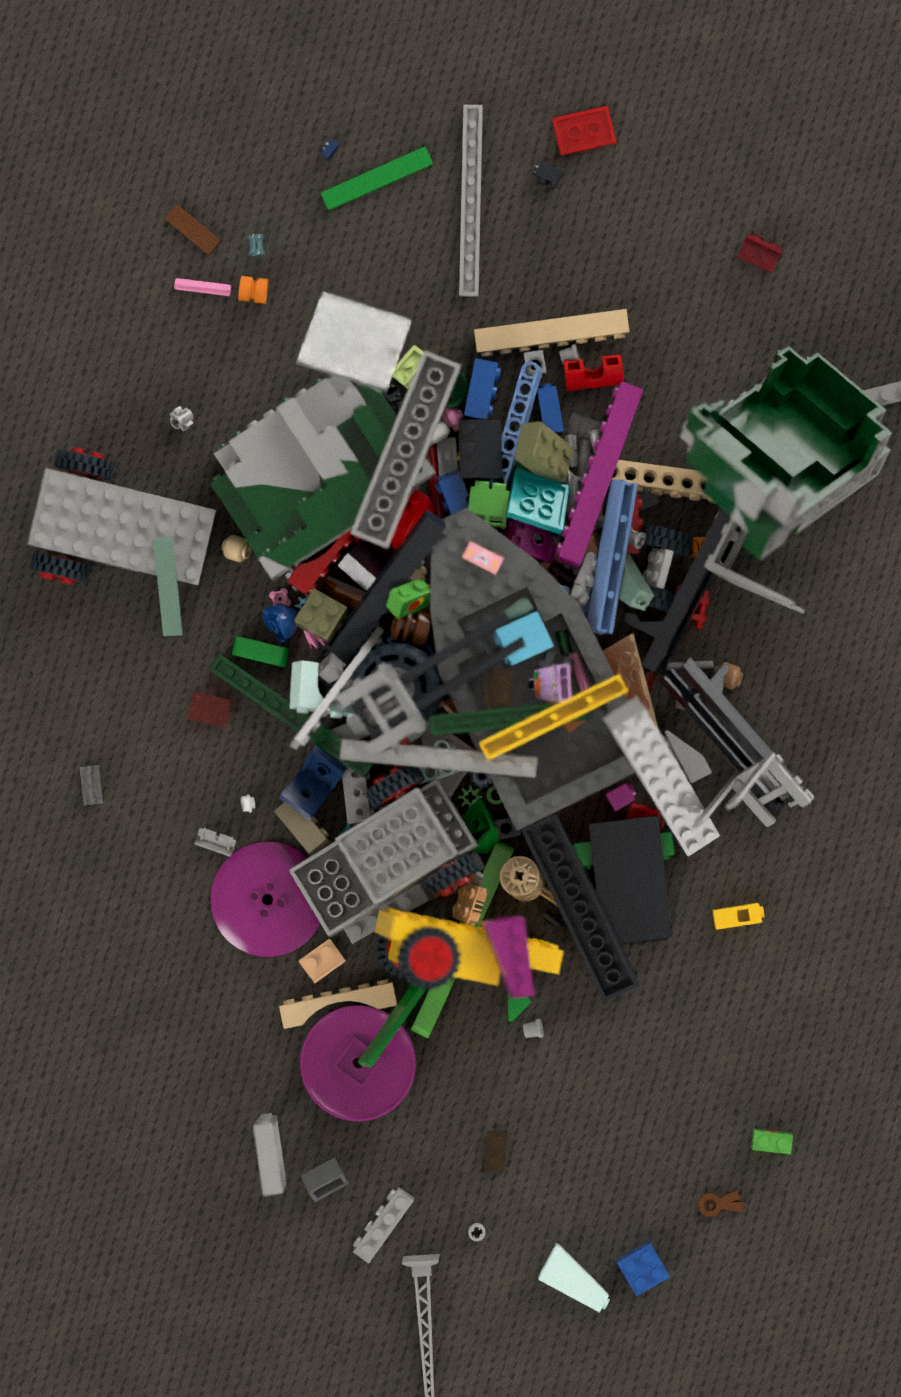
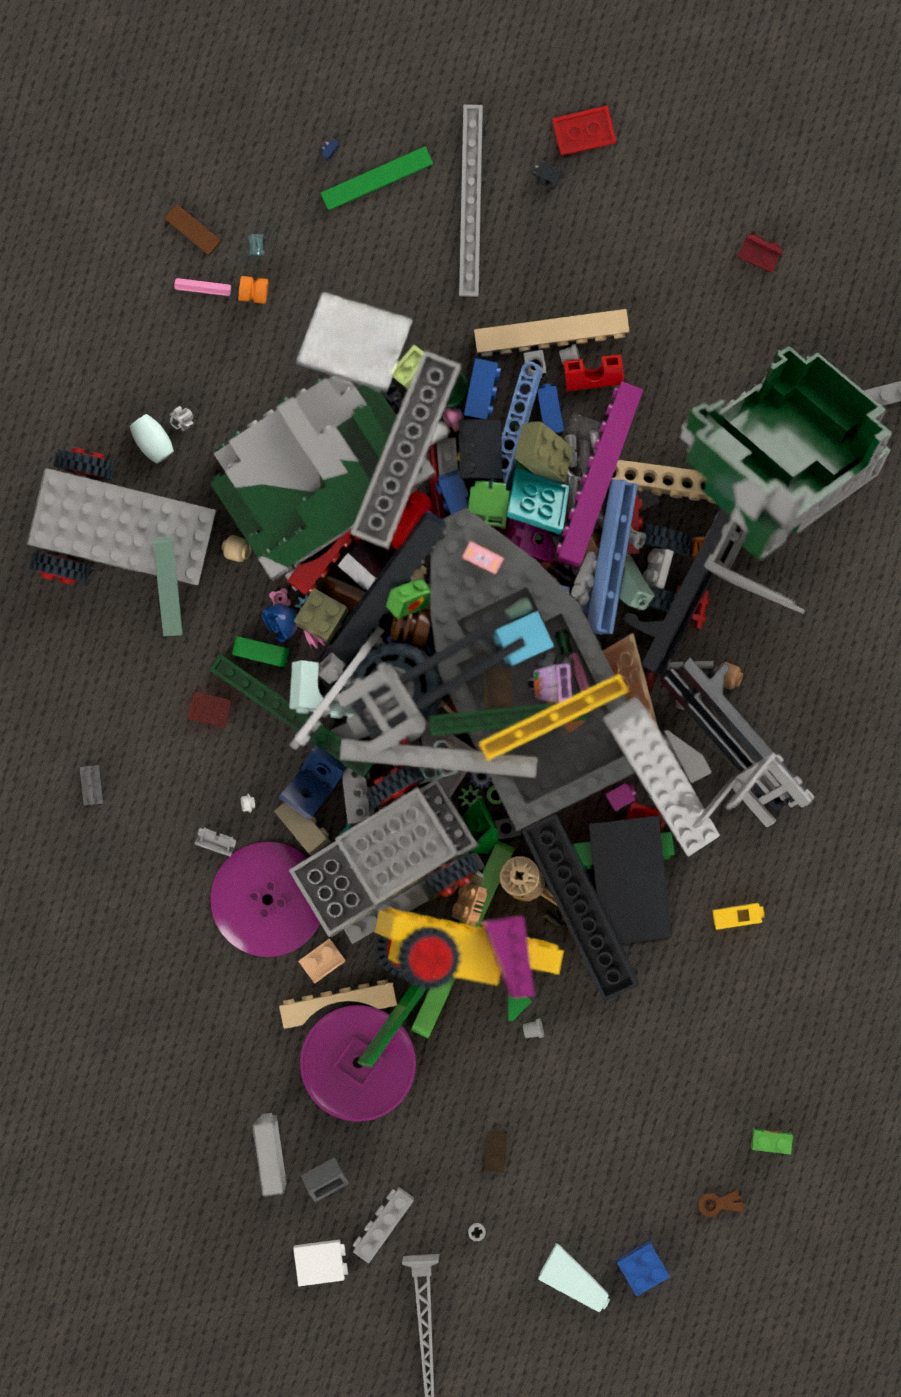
none -> light aqua piece [130,414,174,464]
none -> white brick [294,1239,348,1286]

